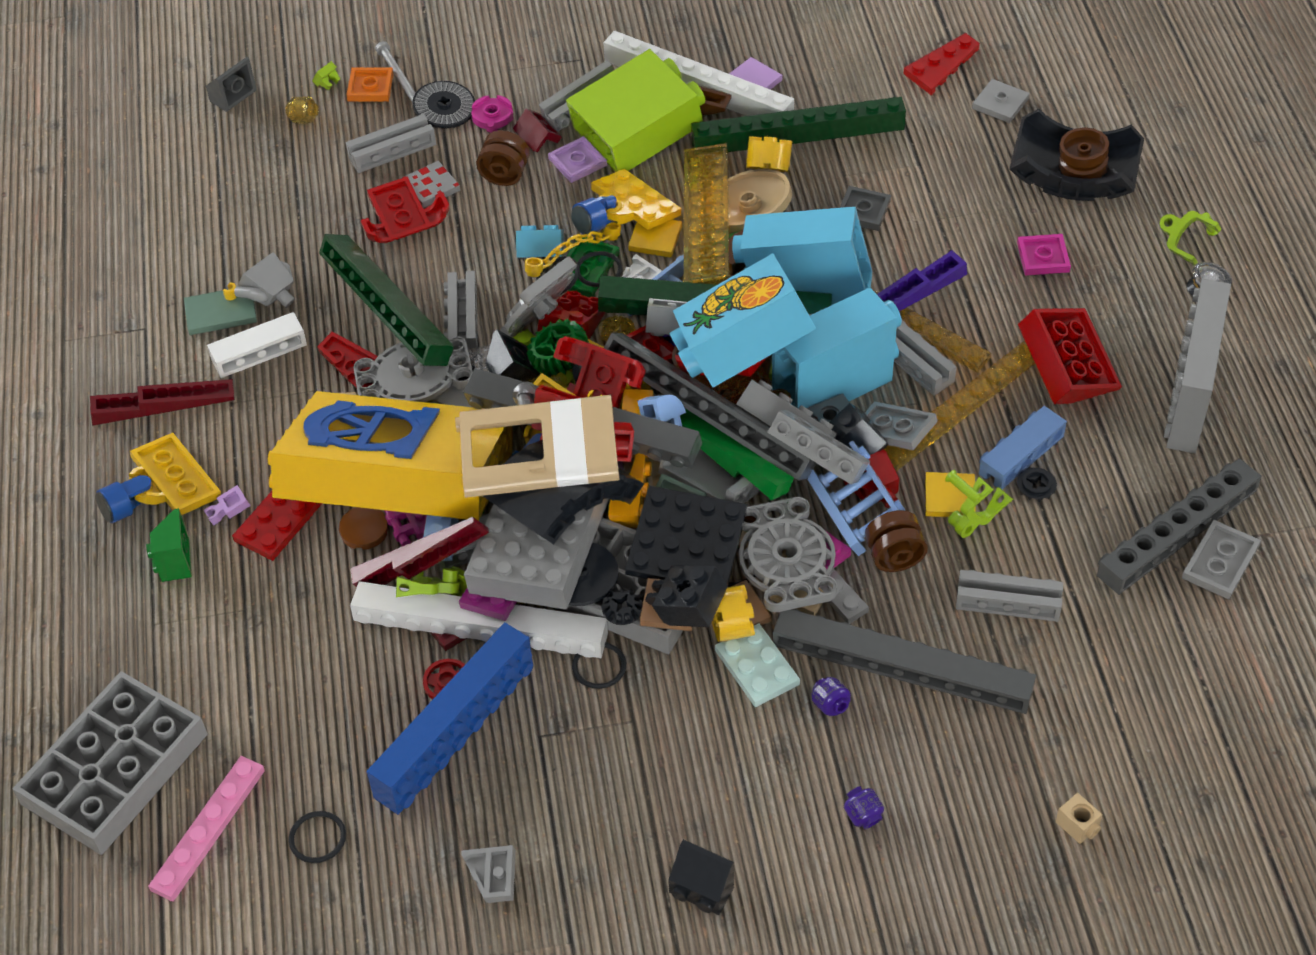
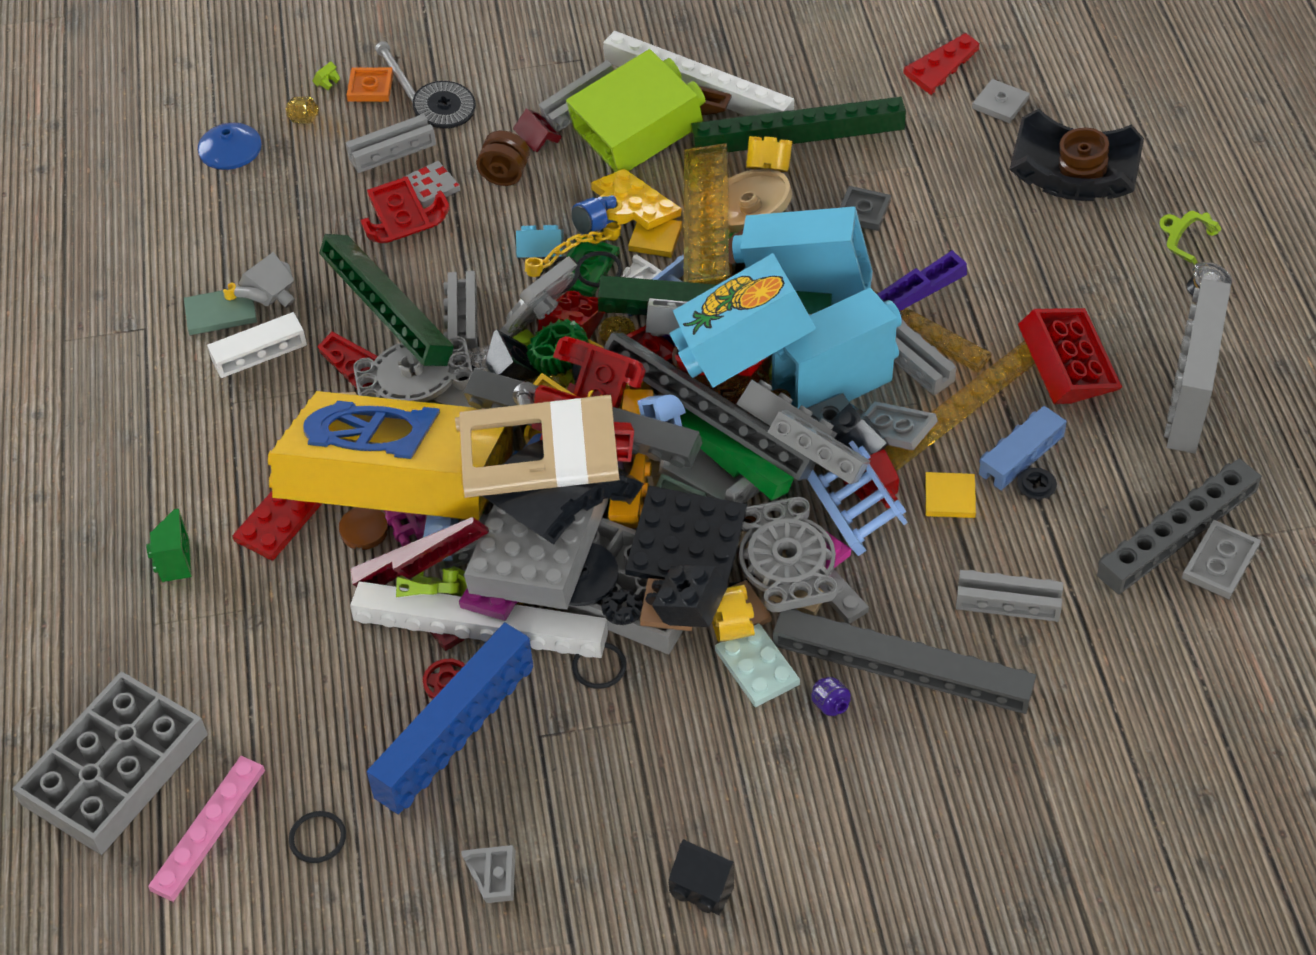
dark red slope [90,379,235,426] -> none
yellow plate [95,433,221,524] -> none
lavender plate [204,485,251,526] -> none
dark grey slope [206,57,257,112] -> none
dark pink plate [471,95,514,133] -> none
lavender tile [548,136,607,183] -> none
lavender tile [729,57,782,90] -> none
dark purple head [844,786,885,829] -> none
reddish brown wheel [865,510,928,572] -> none
lime piece [945,470,1013,538] -> none
dark pink plate [1017,234,1071,276] -> none
tan brick [1056,792,1103,844] -> none
none -> blue dish [198,122,262,170]

